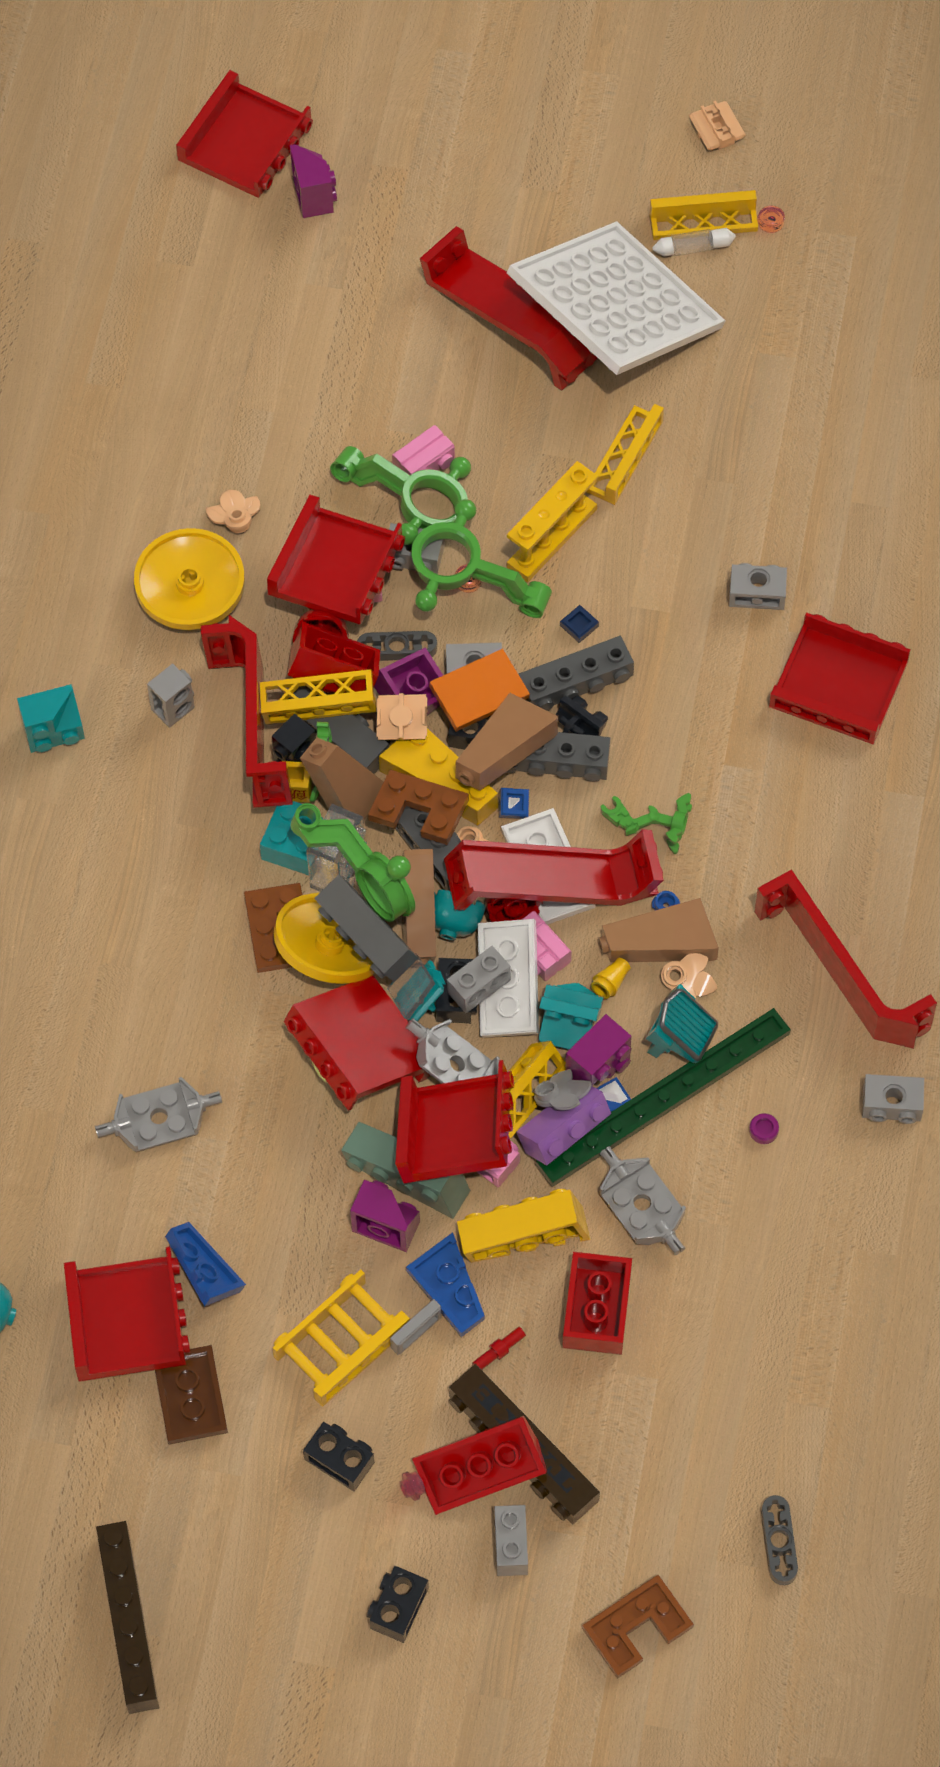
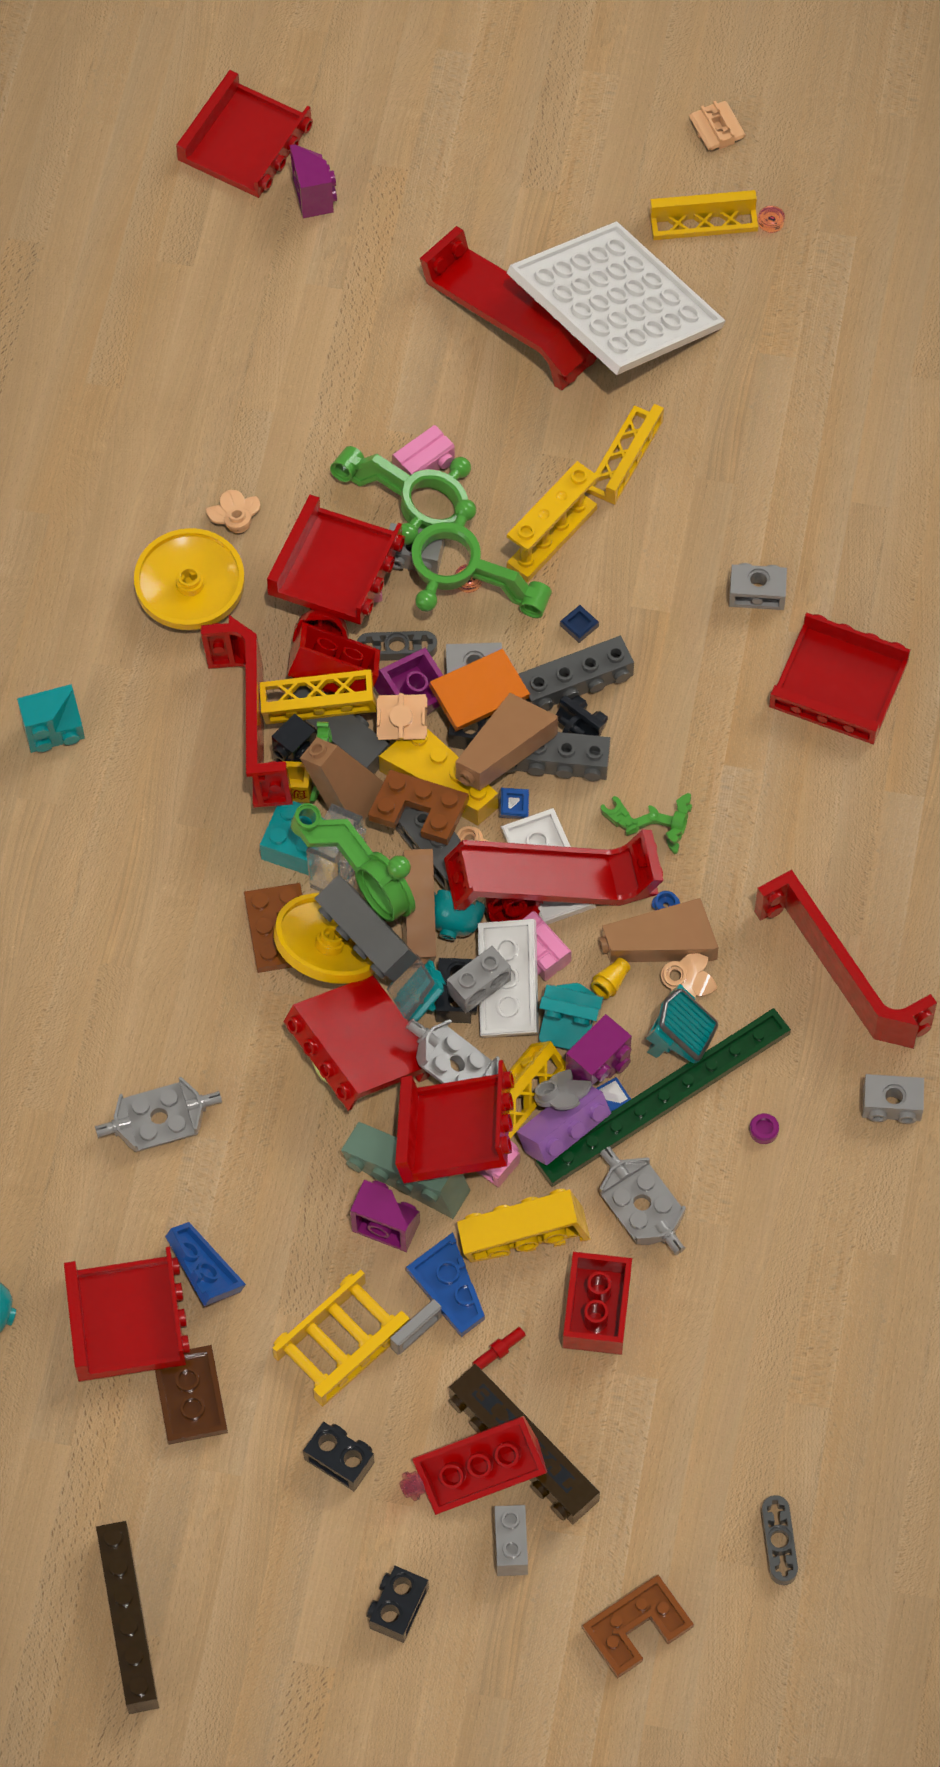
light grey brick [147,663,195,728] -> none
piece [652,228,736,256] -> none

